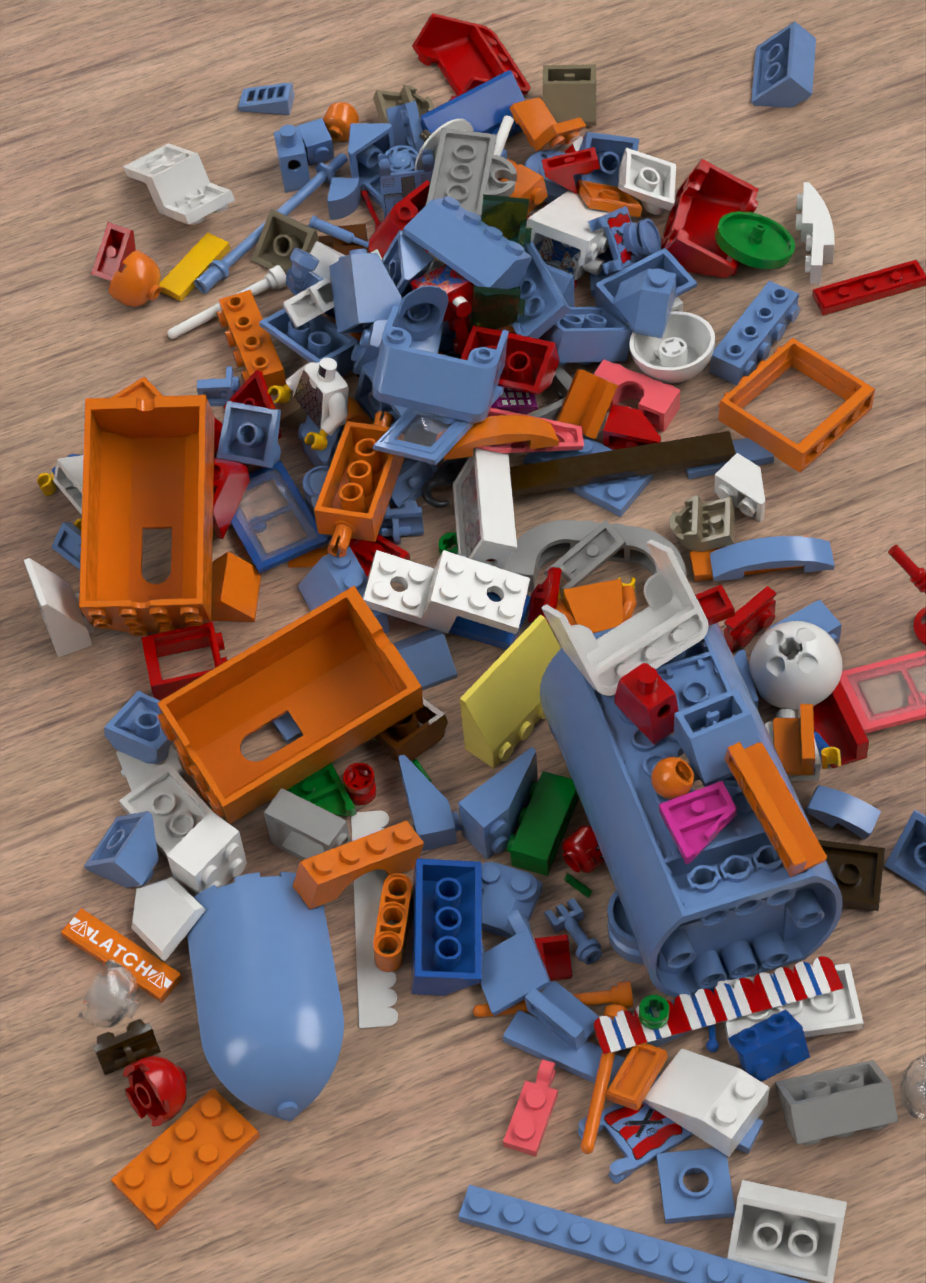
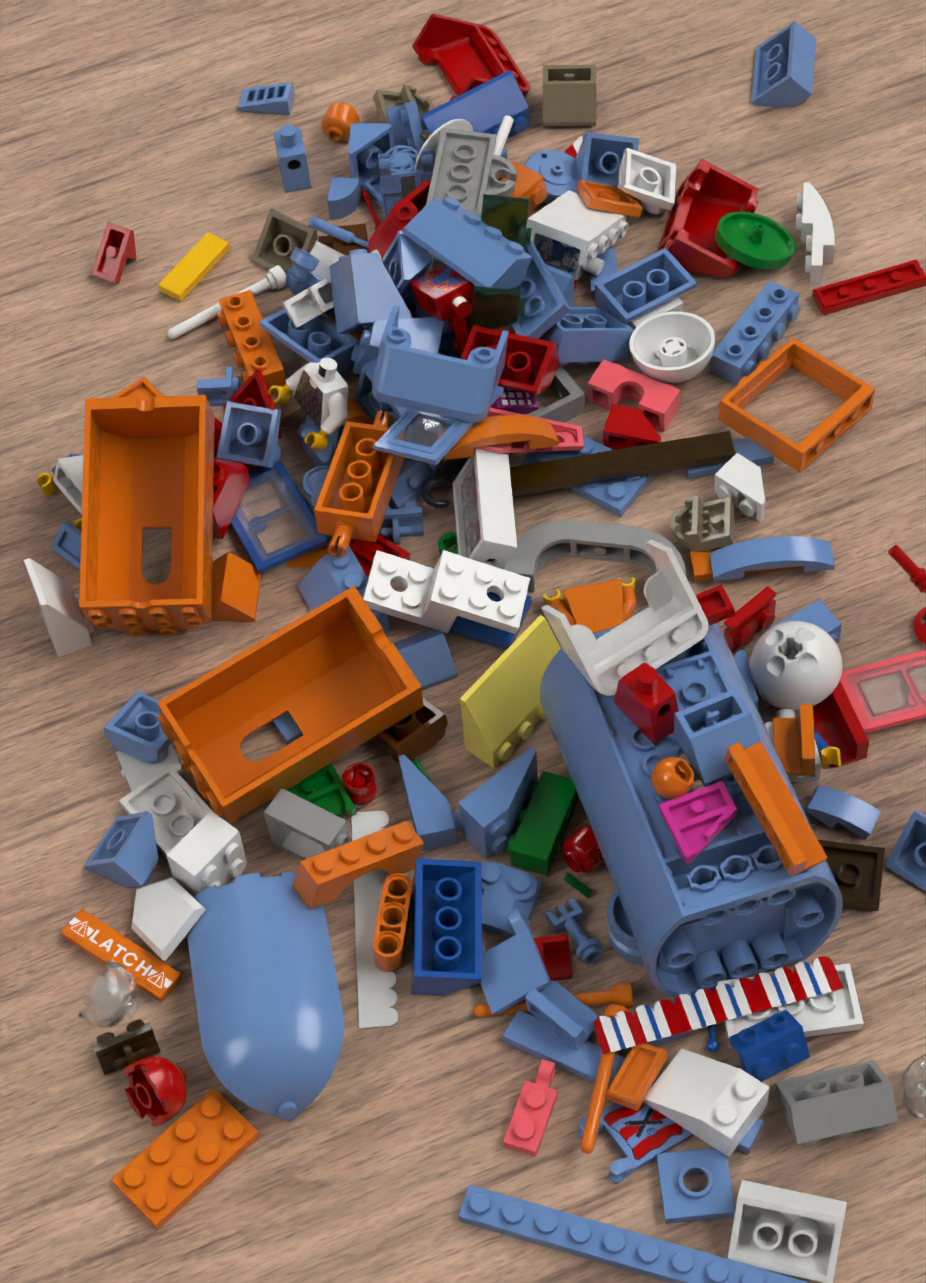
orange cylinder [108,250,161,307] -> none
white bracket [123,143,235,225] -> none
red window [141,622,228,701] -> none
medium blue bar [194,153,348,294] -> none
medium blue brick [297,118,334,166] -> none
medium blue piece [398,285,449,341] -> none
orange bracket [509,97,586,152] -> none
red tile [528,567,562,624] -> none
red slope [541,147,600,194] -> none
light grey hinge [544,520,626,595] -> none
orange panel [556,369,618,439] -> none
medium blue flag [588,206,636,275] -> none
medium blue slope [614,268,676,338] -> none
medium blue wheel [623,218,661,262] -> none
green bush [639,995,669,1030] -> none

